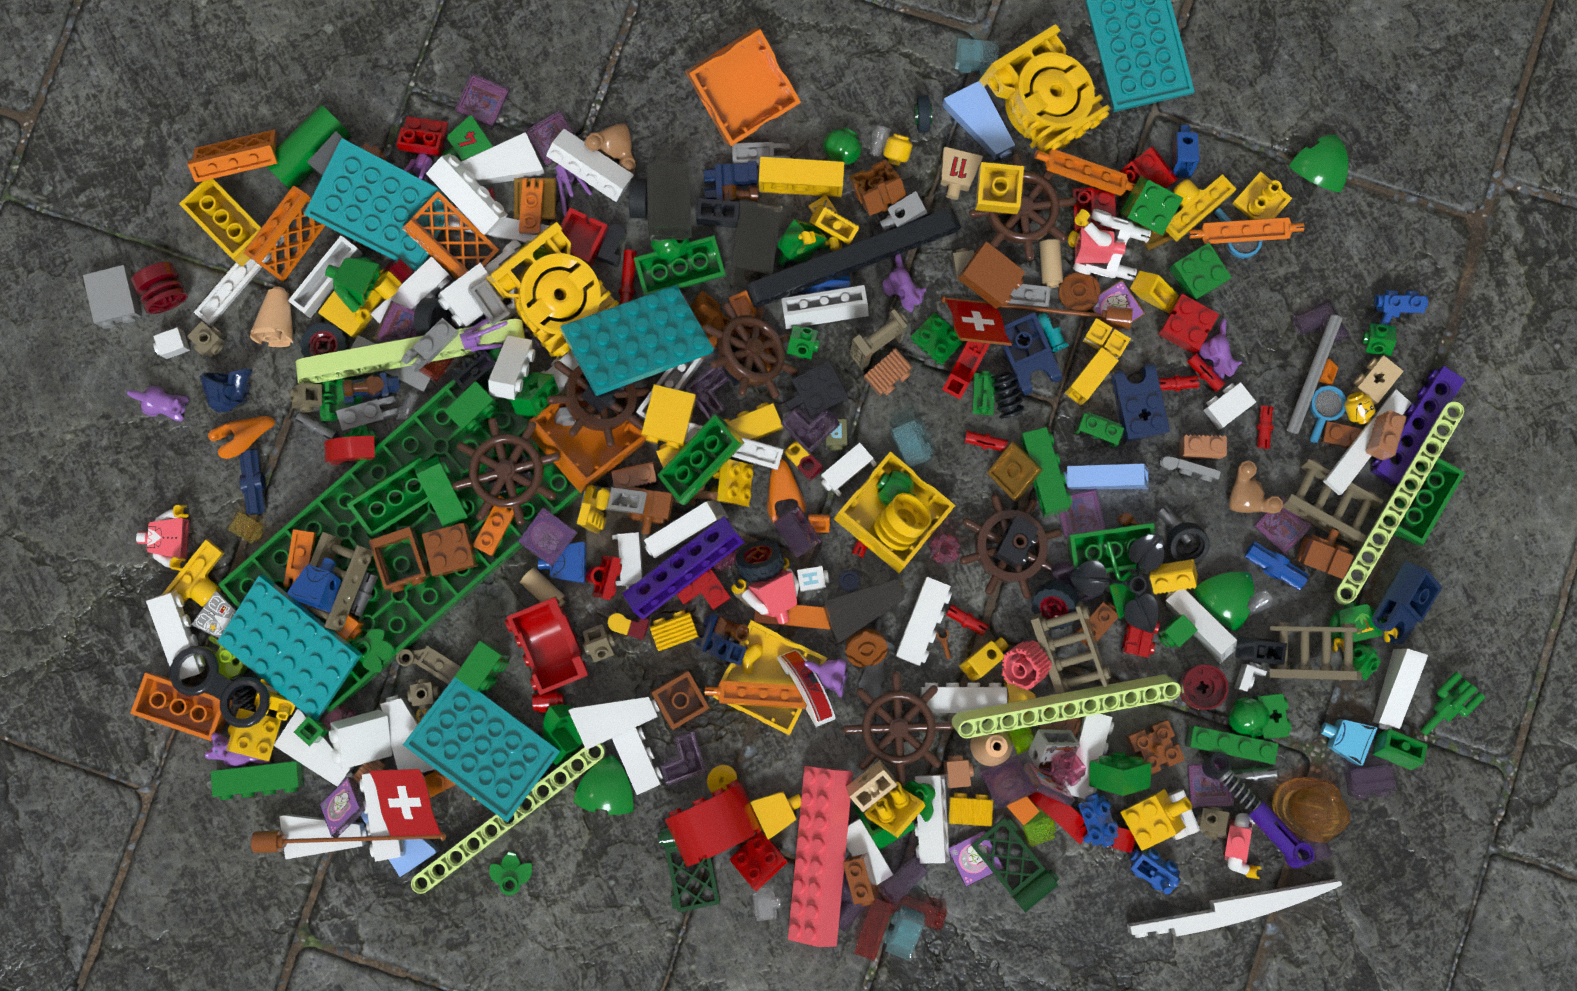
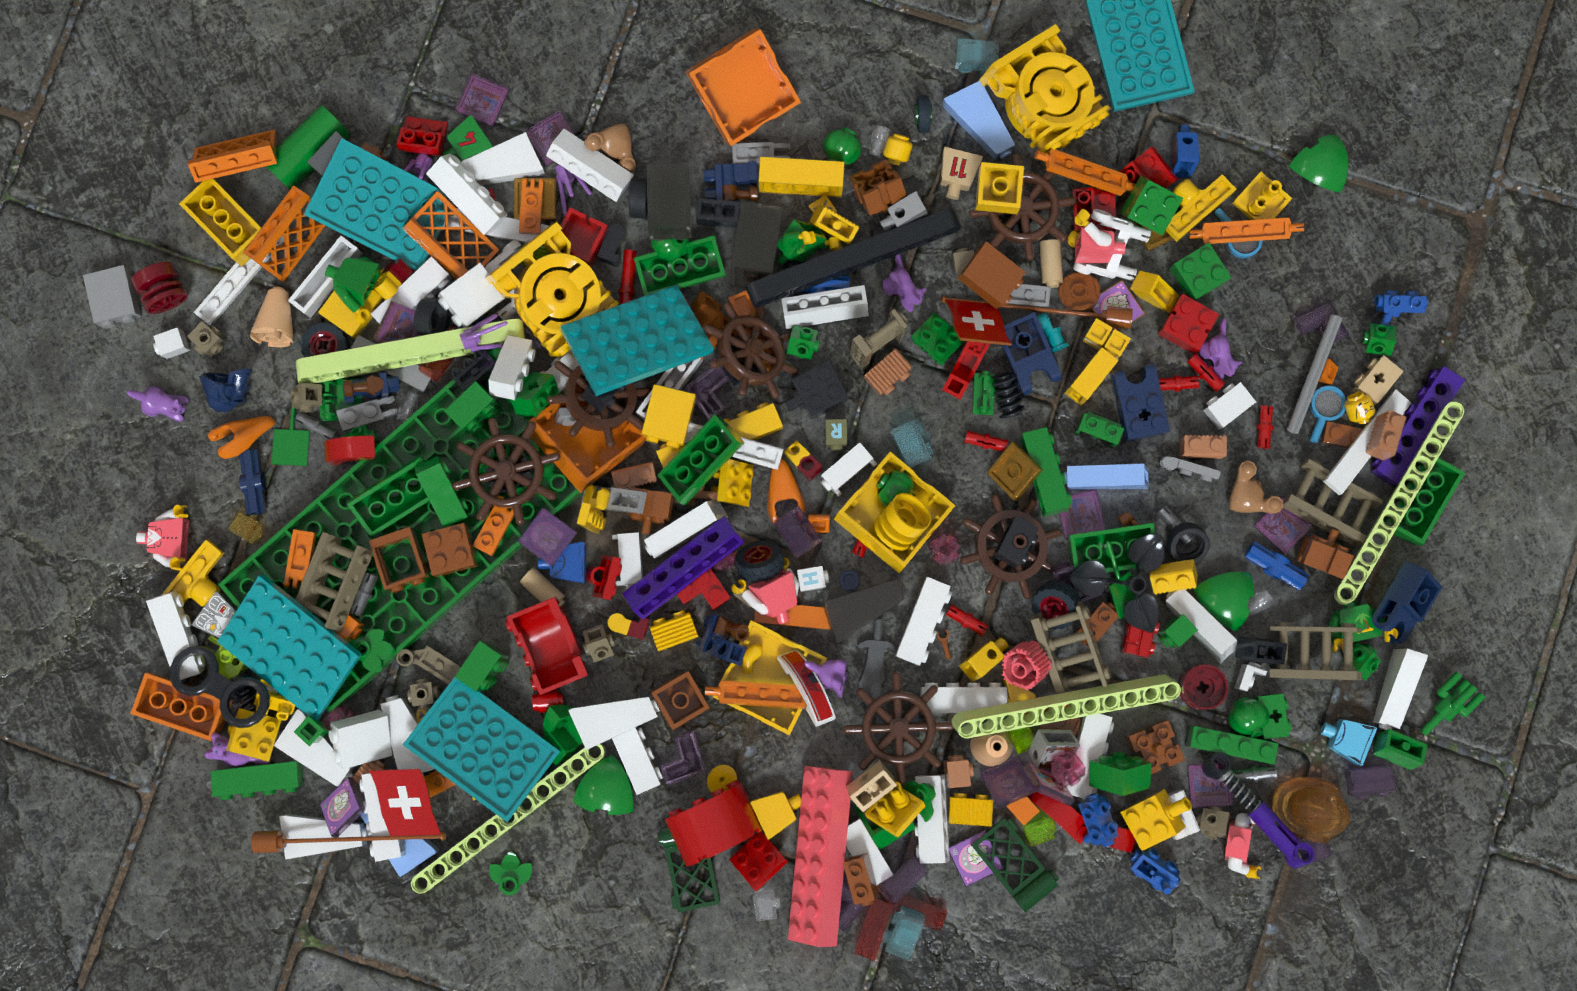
blue torso [287,558,341,613] -> none
light grey hinge [401,318,459,372] -> none
light grey tile [468,279,510,326] -> none
clear purple brick [780,408,840,454] -> none
dark orange tile [845,629,888,667] -> none
white slope [1127,879,1342,938] -> none
none -> green piece [271,404,310,466]

